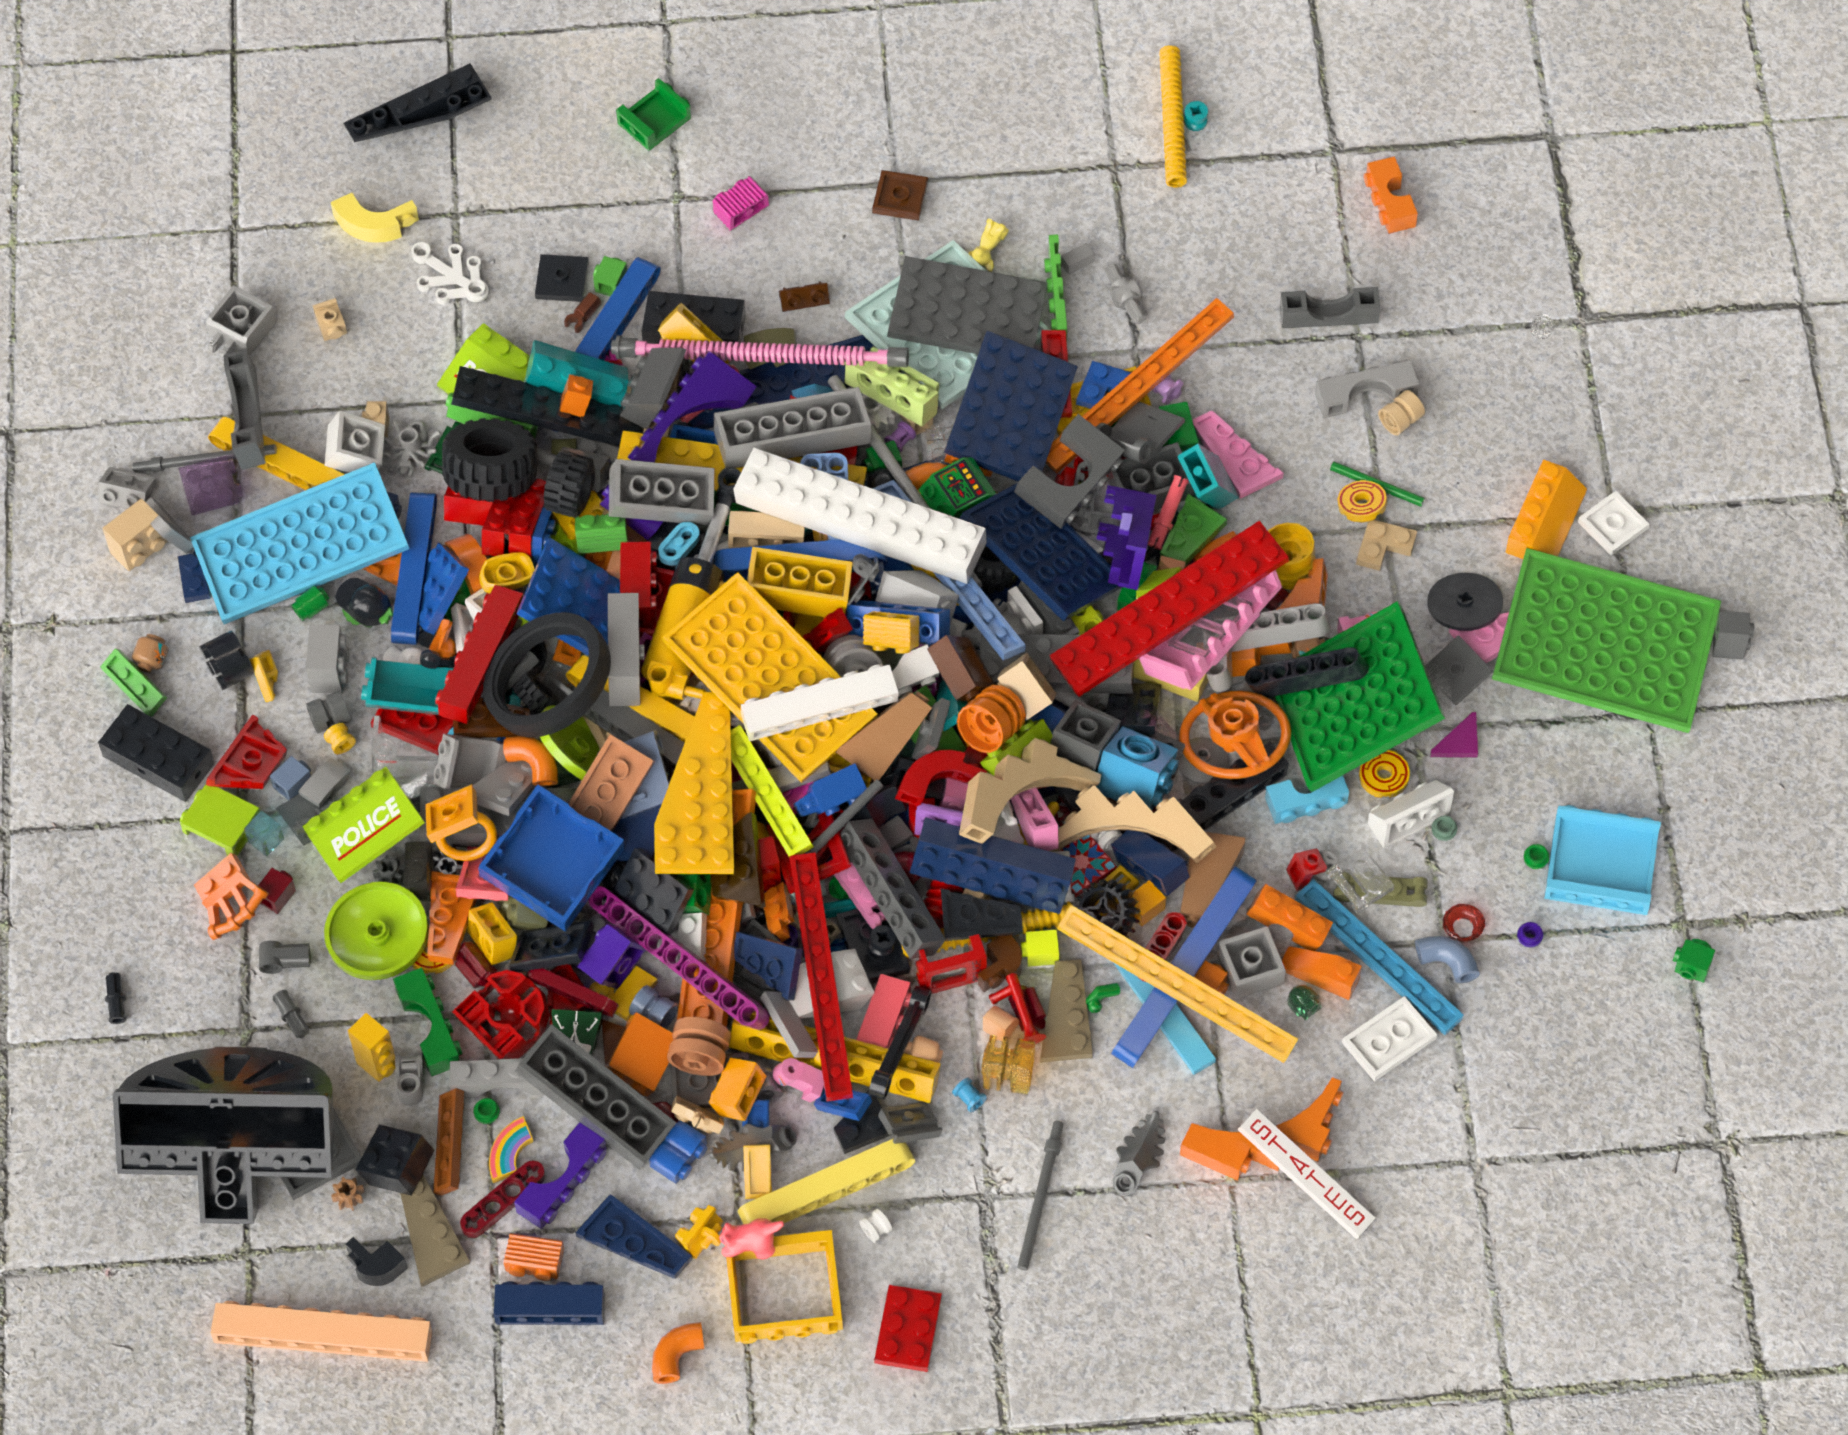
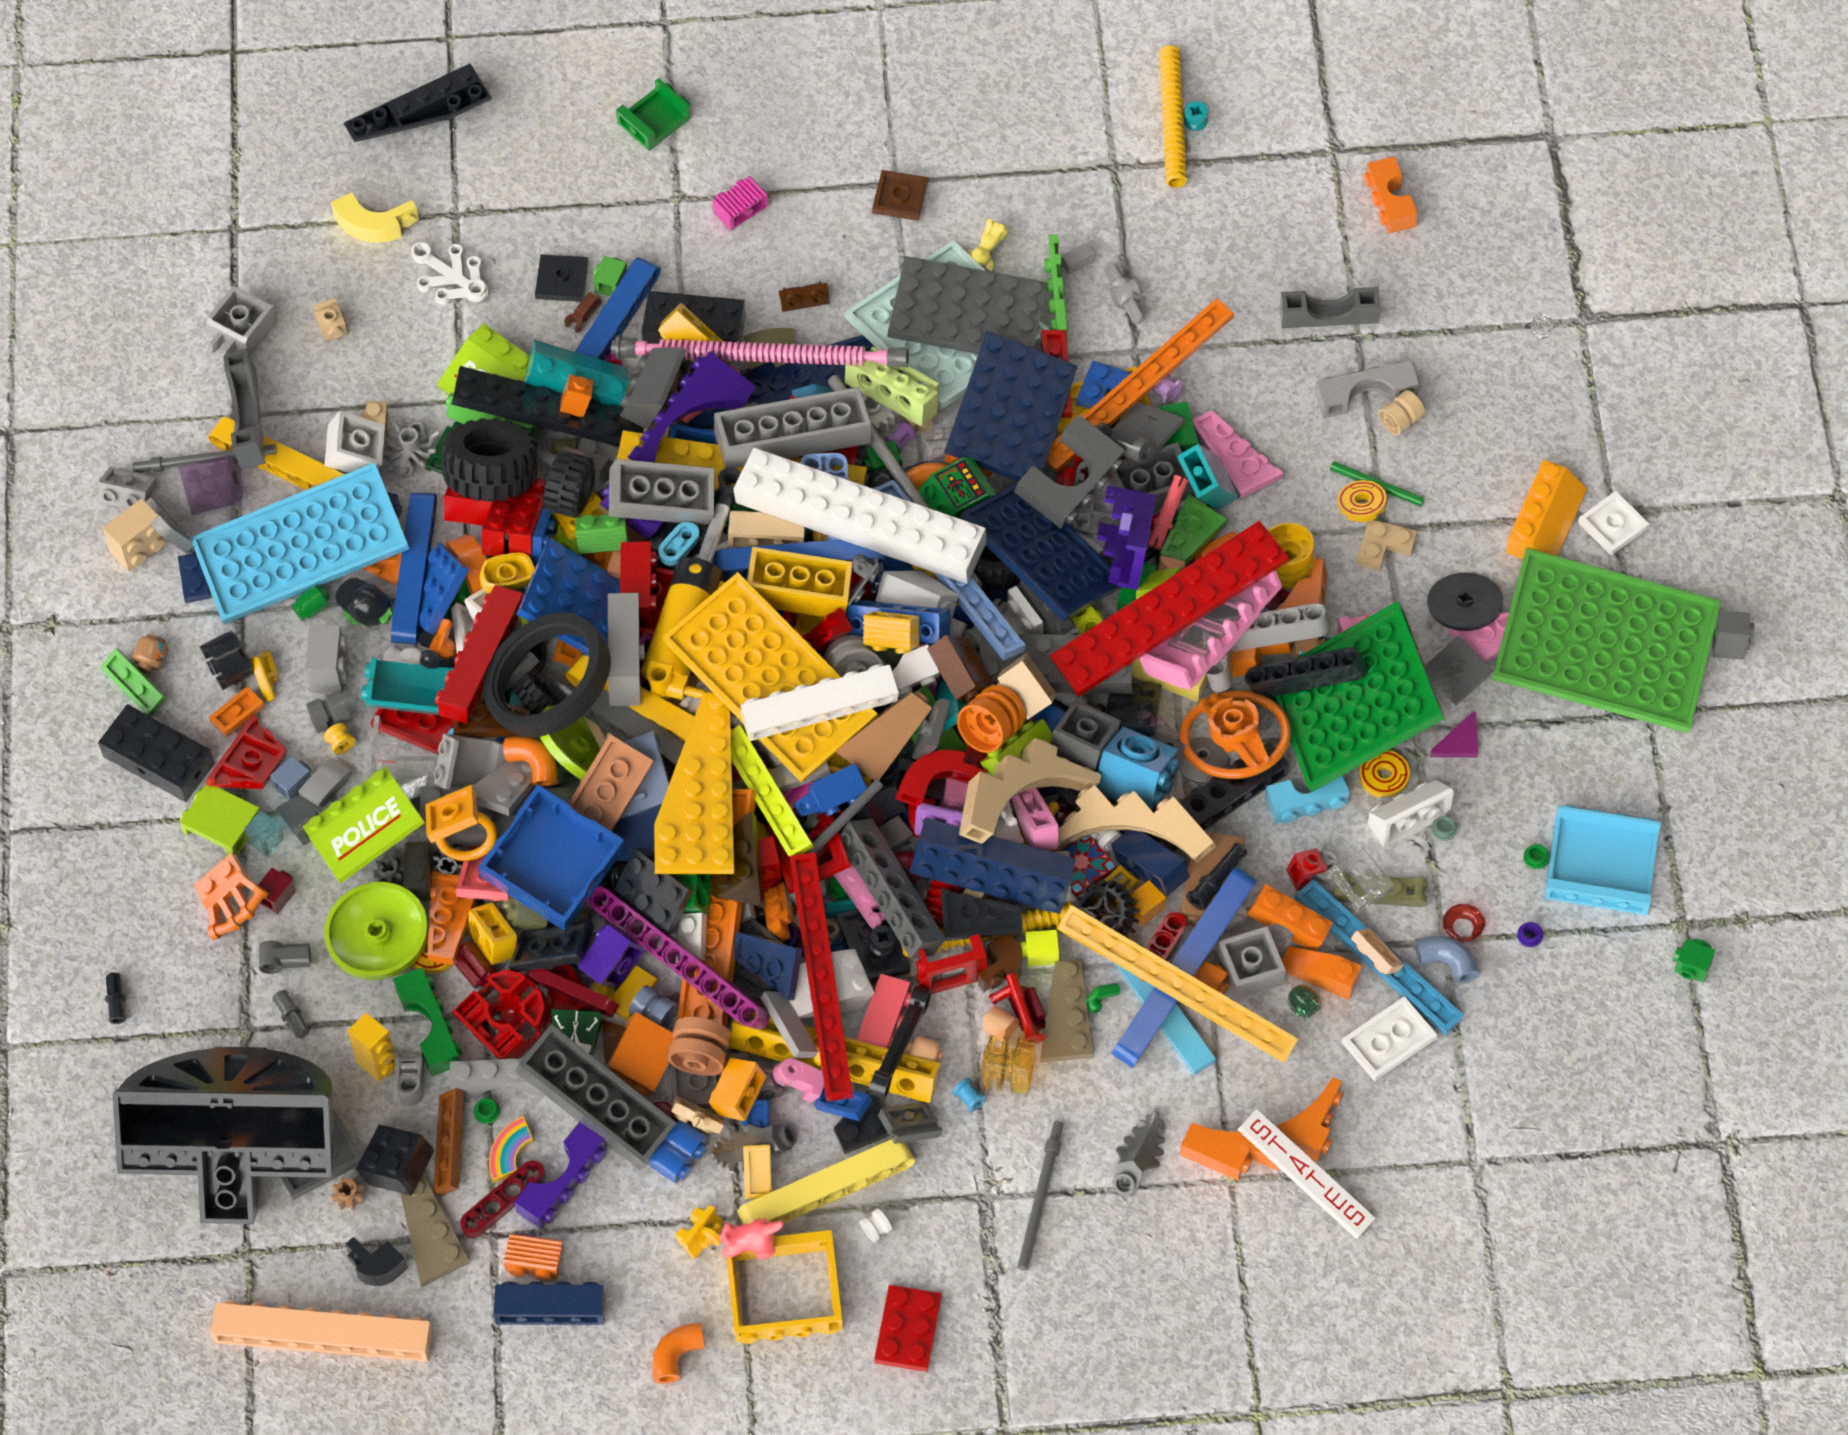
dark blue wing [575,1194,692,1279] -> none
none -> orange plate [209,686,265,738]
none -> black pin [1186,843,1248,910]
none -> light nougat plate [1351,928,1404,975]

